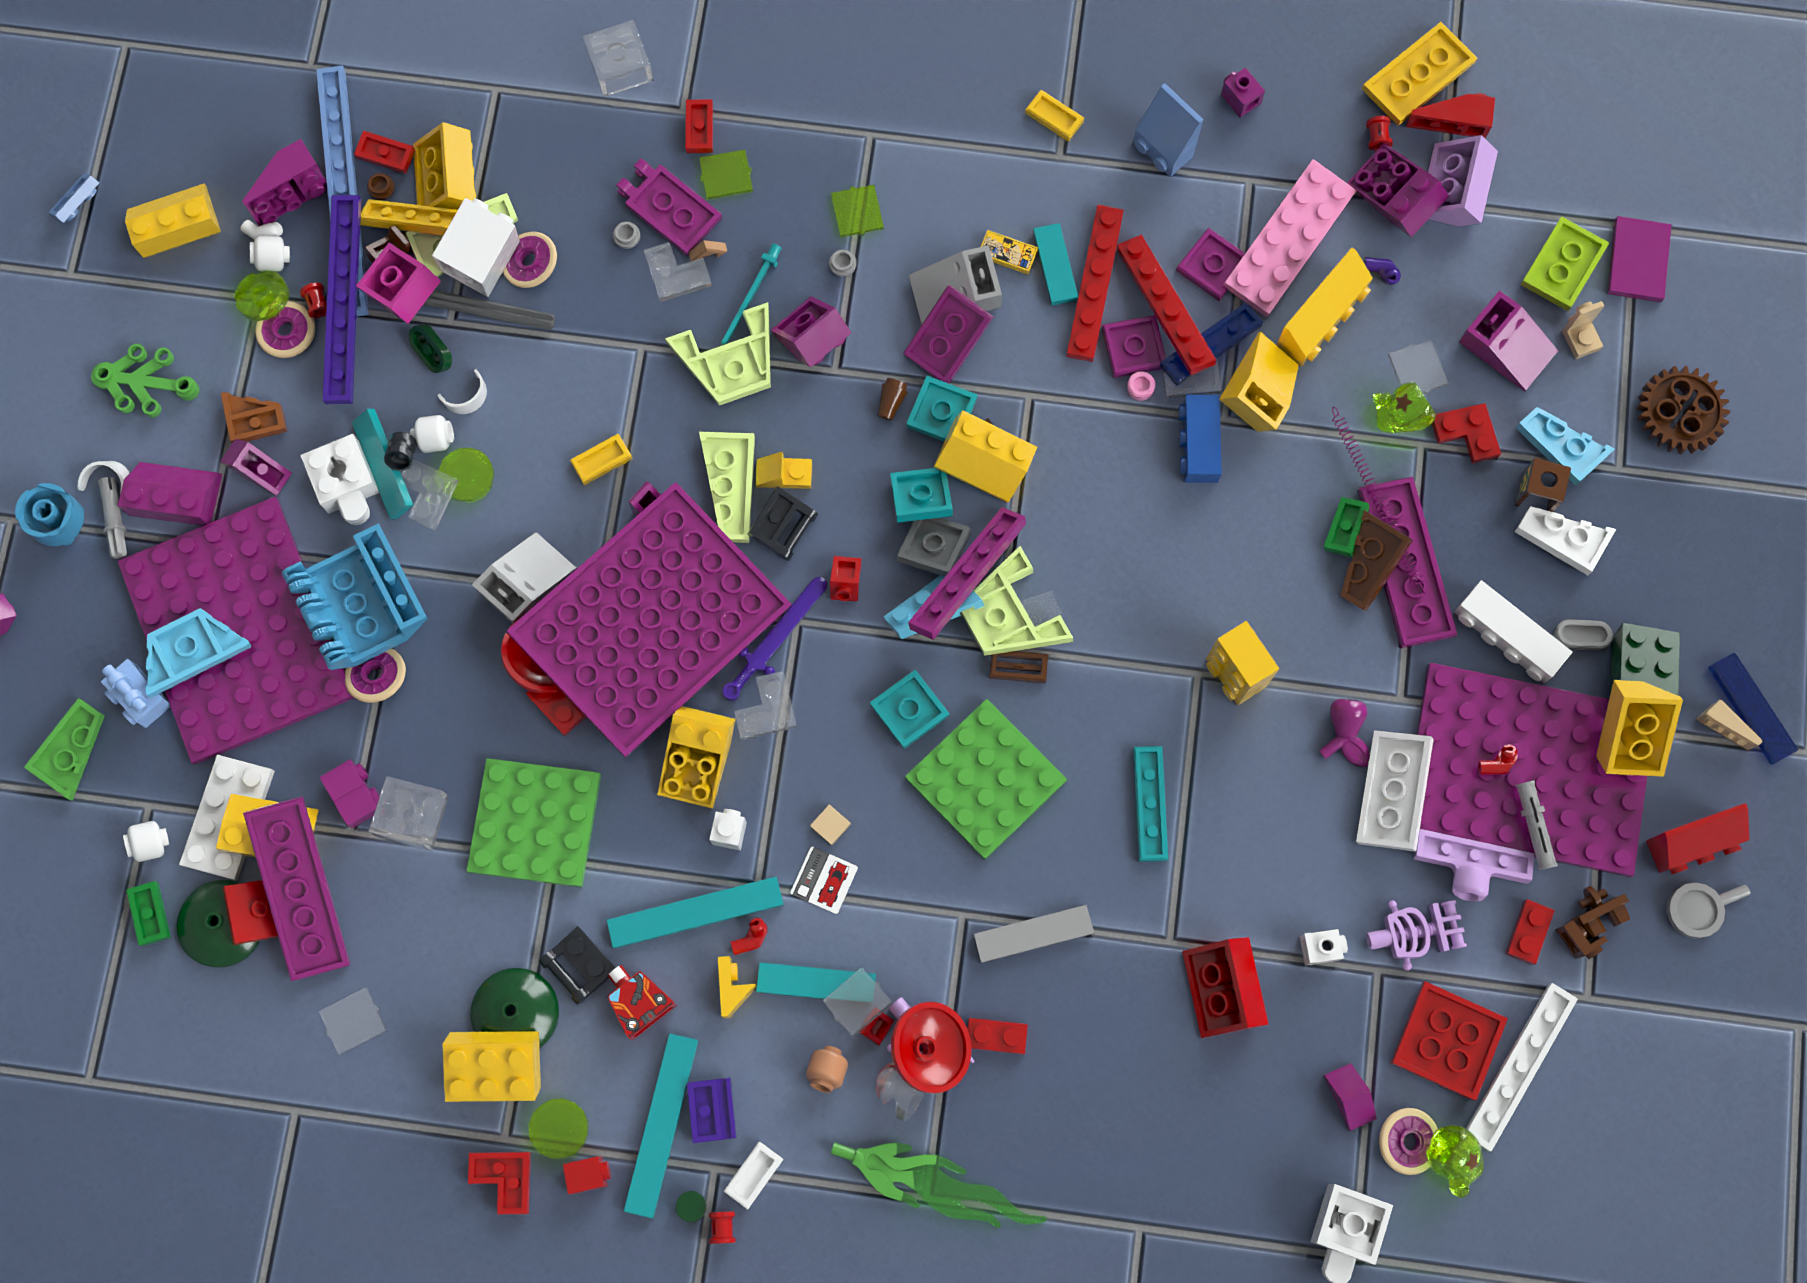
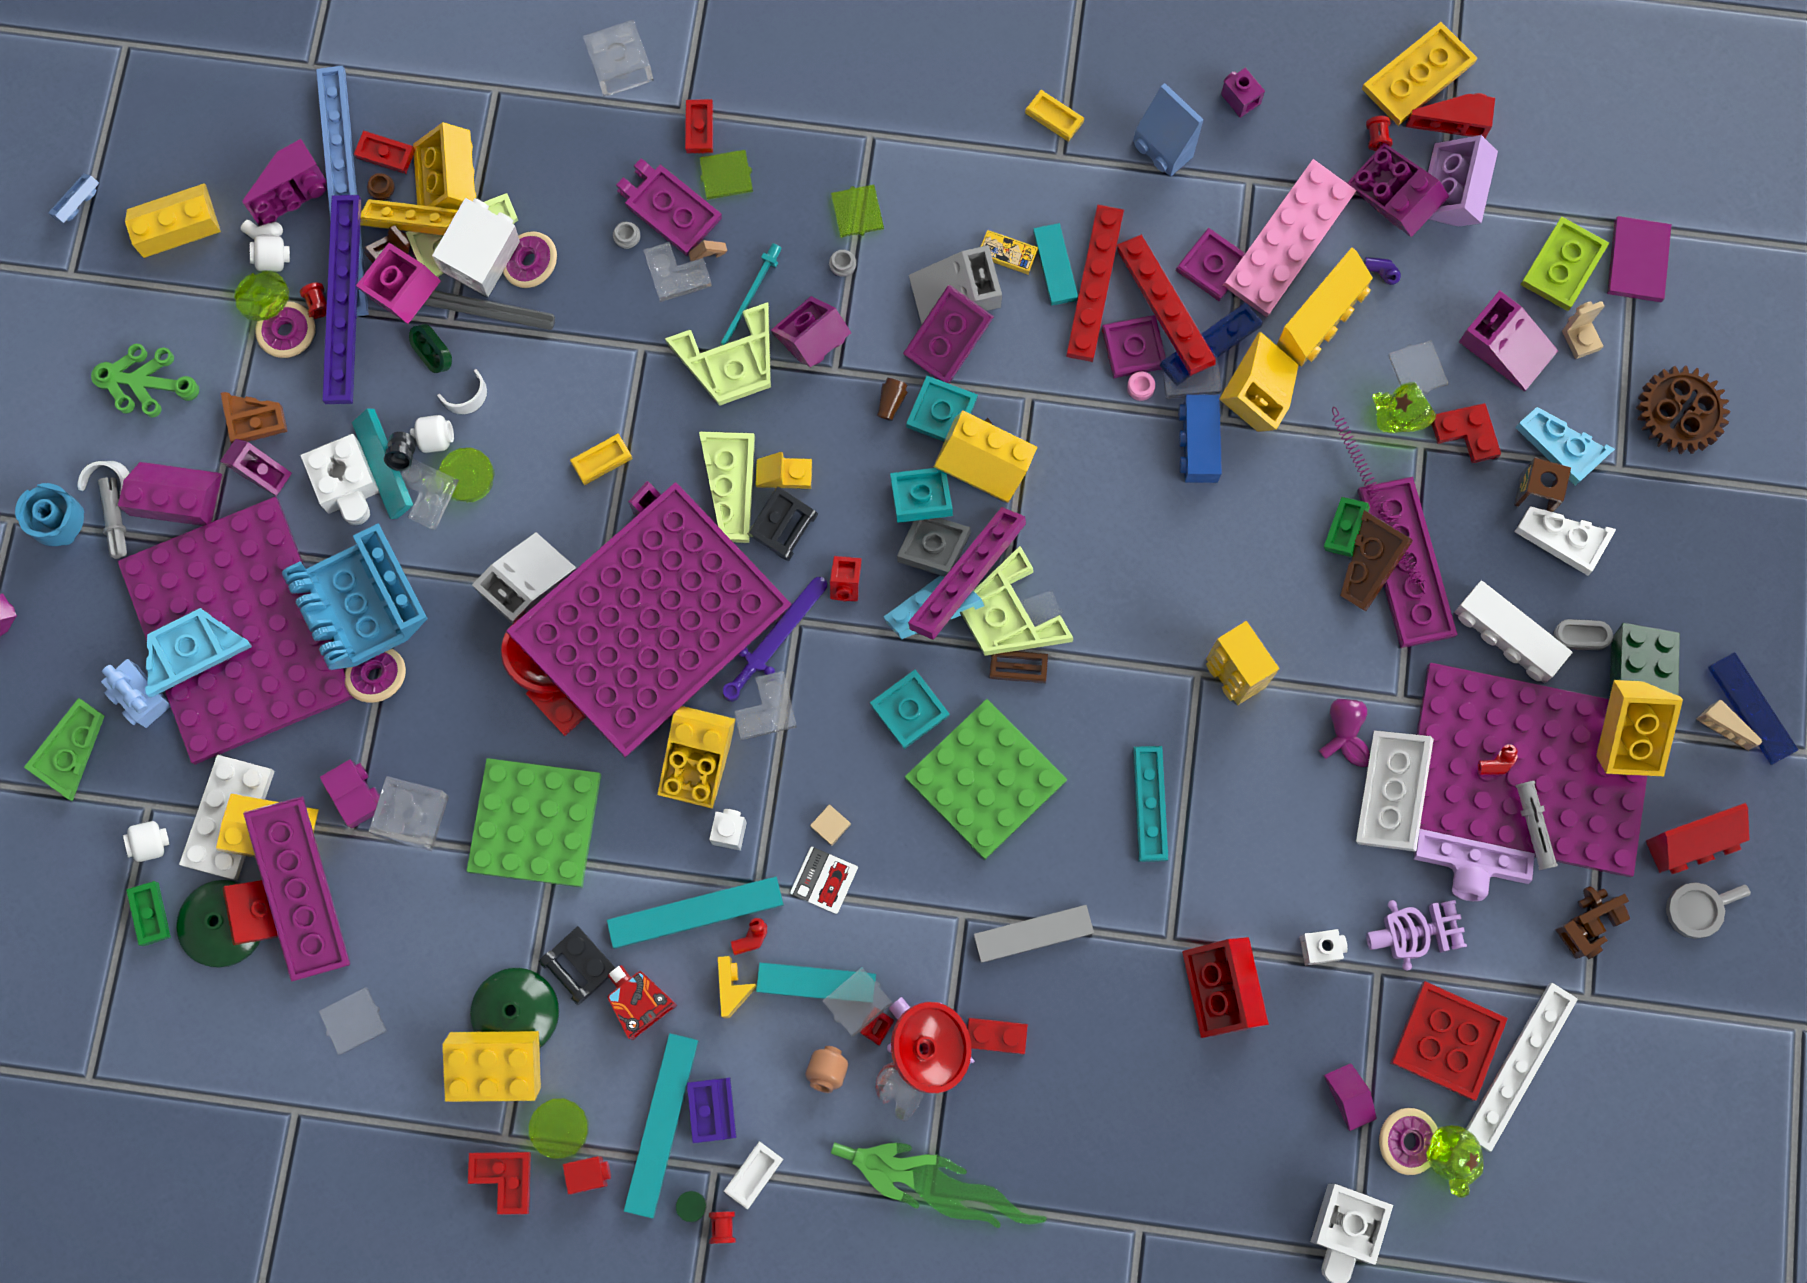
red plate [1505,899,1555,965] -> none

